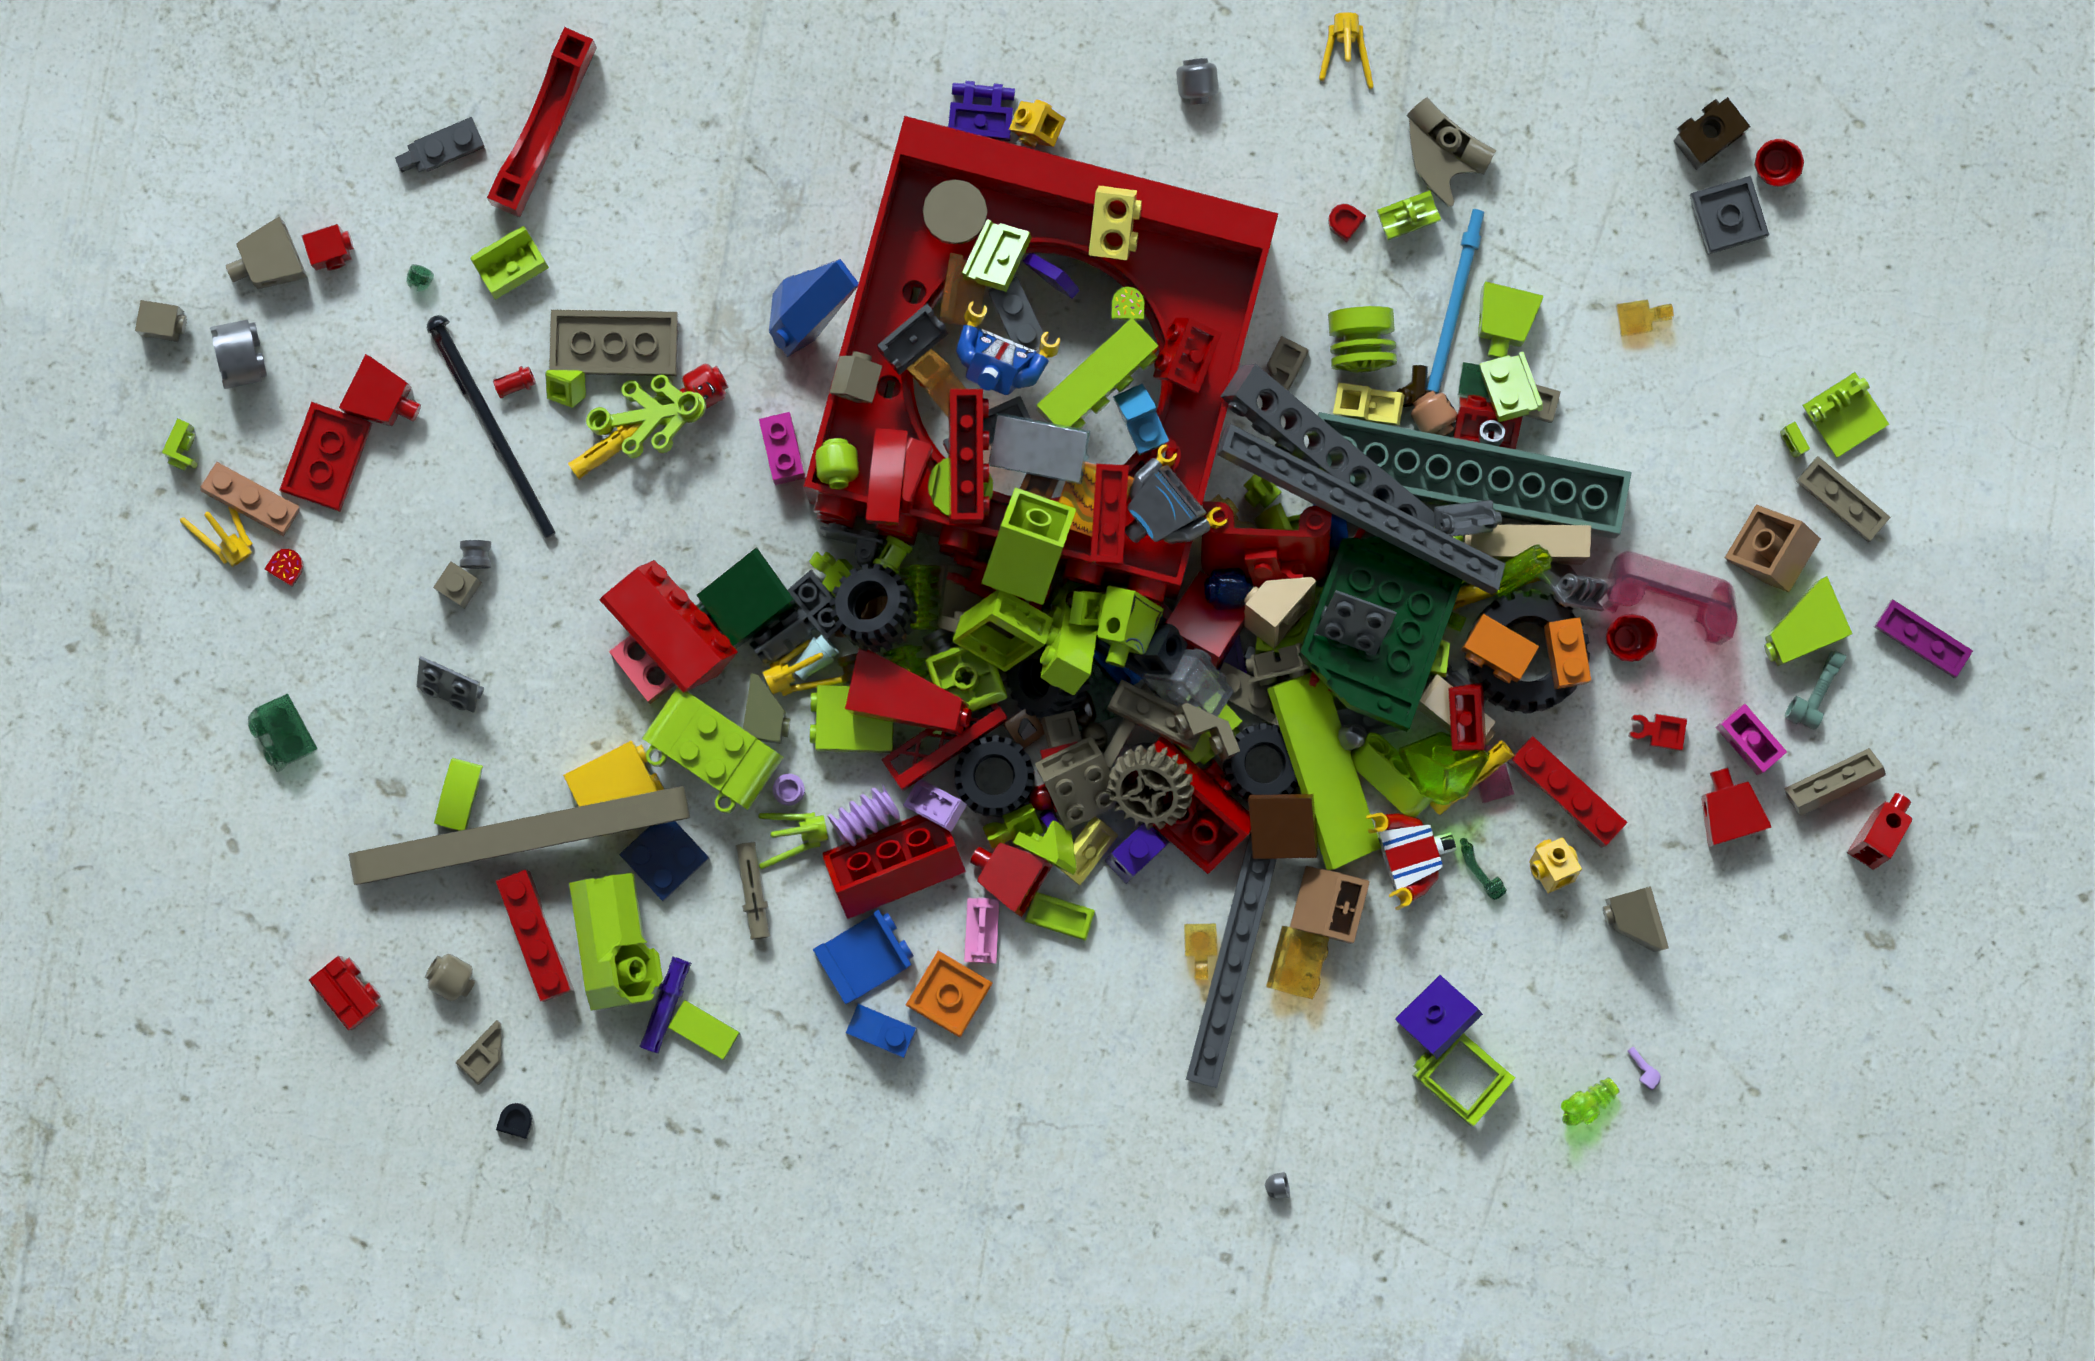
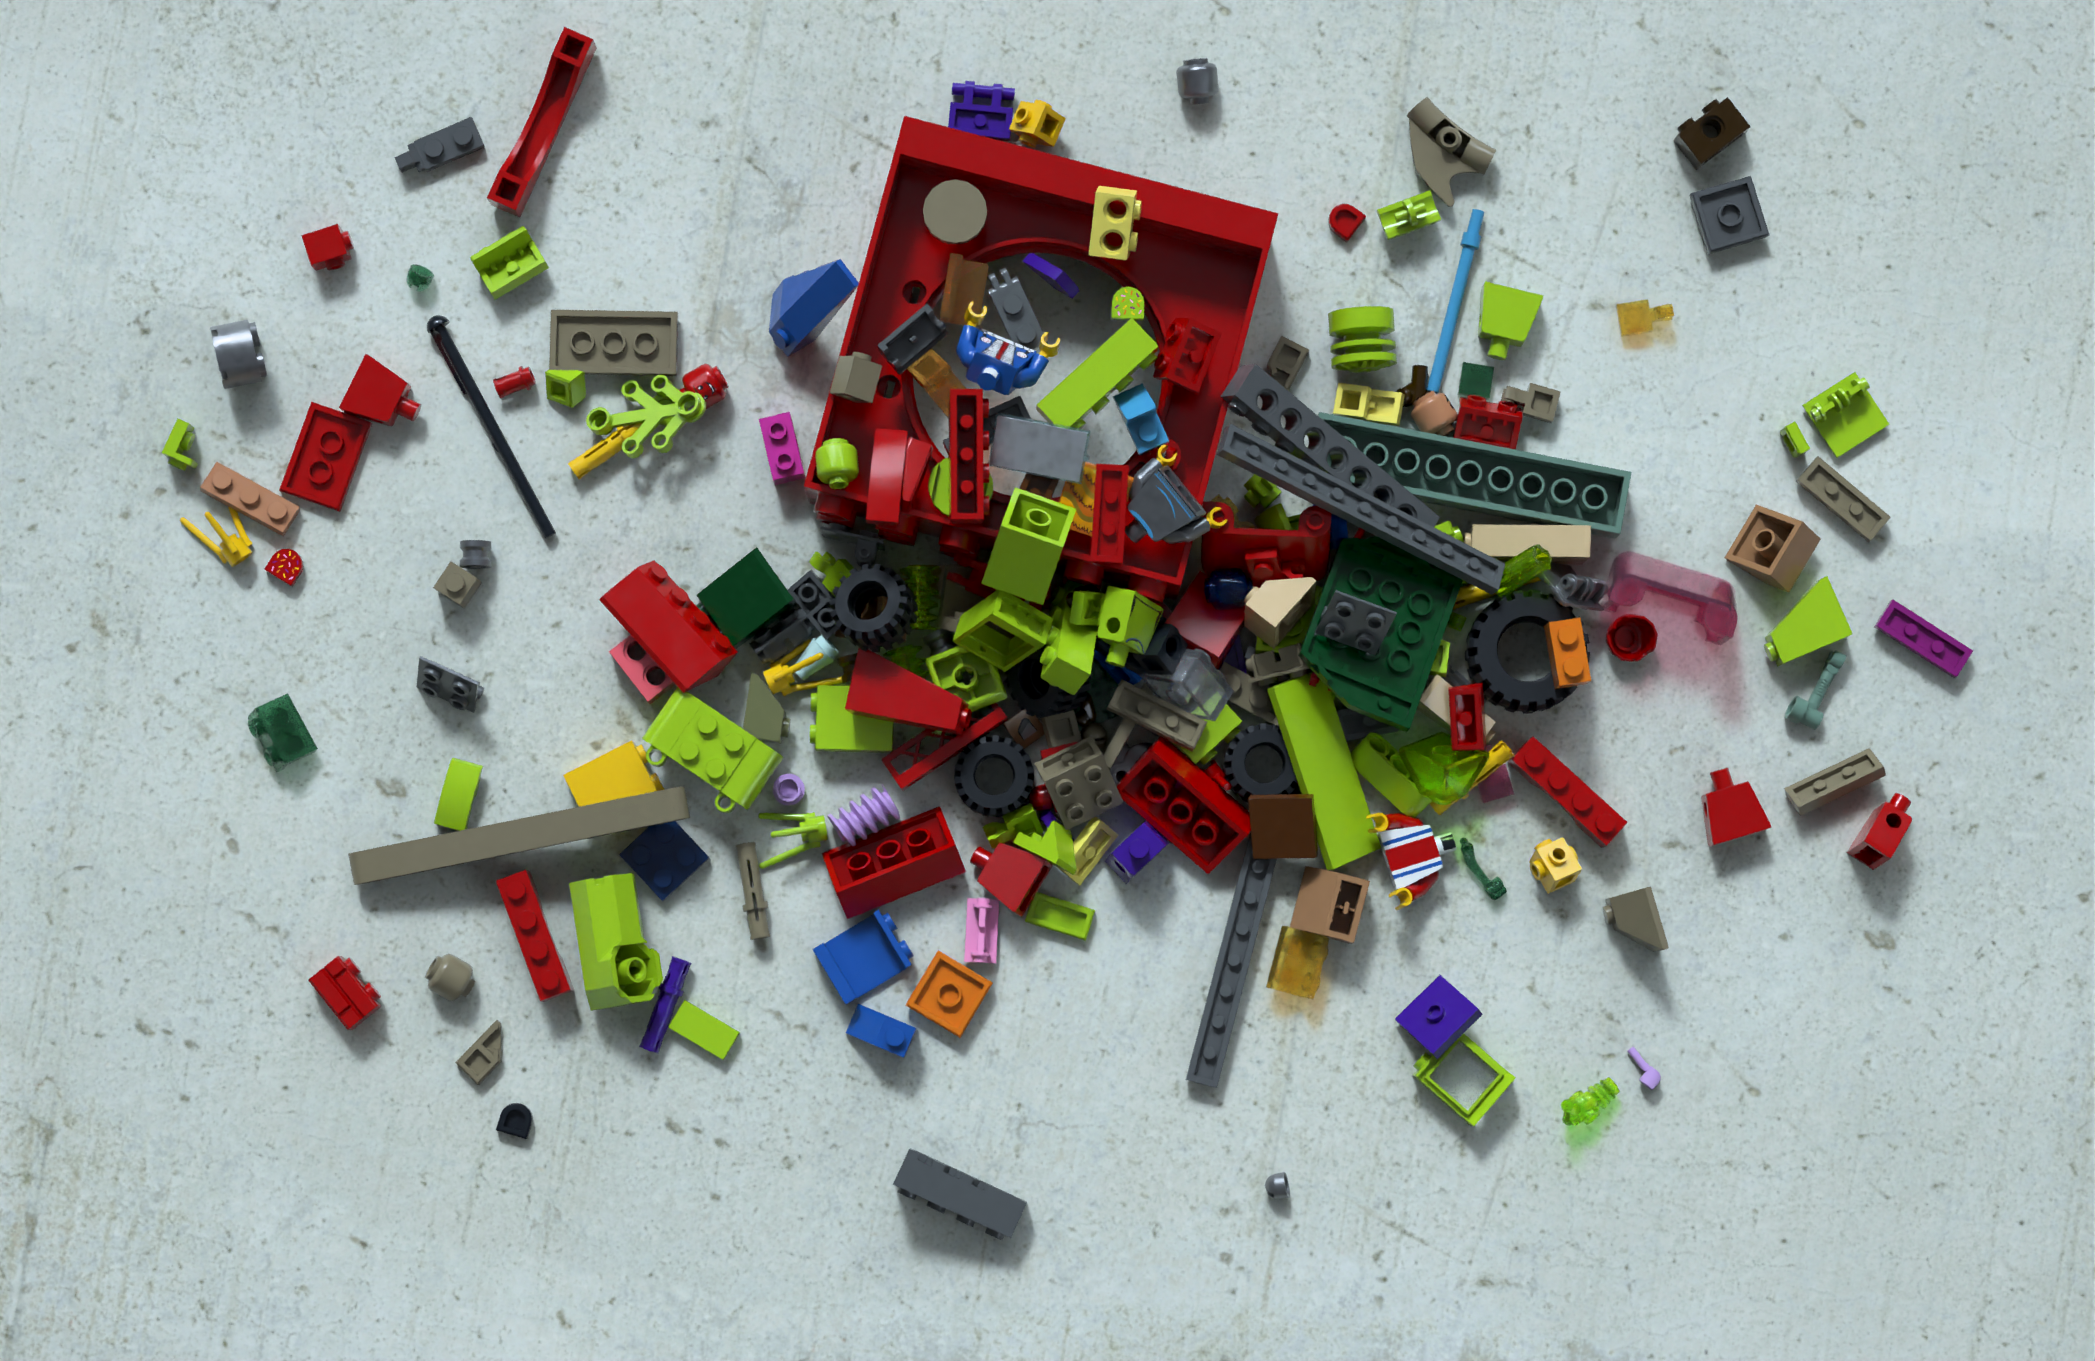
dark tan brick [135,300,187,342] -> none
dark tan torso [225,217,307,289] -> none
lime bush [873,535,913,574] -> none
lavender plate [903,779,967,832] -> none
plate [962,220,1032,292] -> none
dark tan gear [1107,744,1194,830] -> none
dark tan slope [1174,703,1240,761] -> none
clear yellow plate [1184,923,1217,980] -> none
yellow plant [1319,12,1374,89] -> none
flat silver hinge [1339,724,1367,750] -> none
dark grey hinge [1434,500,1502,537] -> none
orange brick [1461,614,1539,683] -> none
plate [1479,352,1543,422] -> none
flat silver hinge [1479,420,1505,446] -> none
red plate [1628,714,1687,751] -> none
dark pink brick [1715,704,1787,775] -> none
red hair [1754,139,1804,187] -> none
none -> dark grey wedge [893,1148,1027,1240]

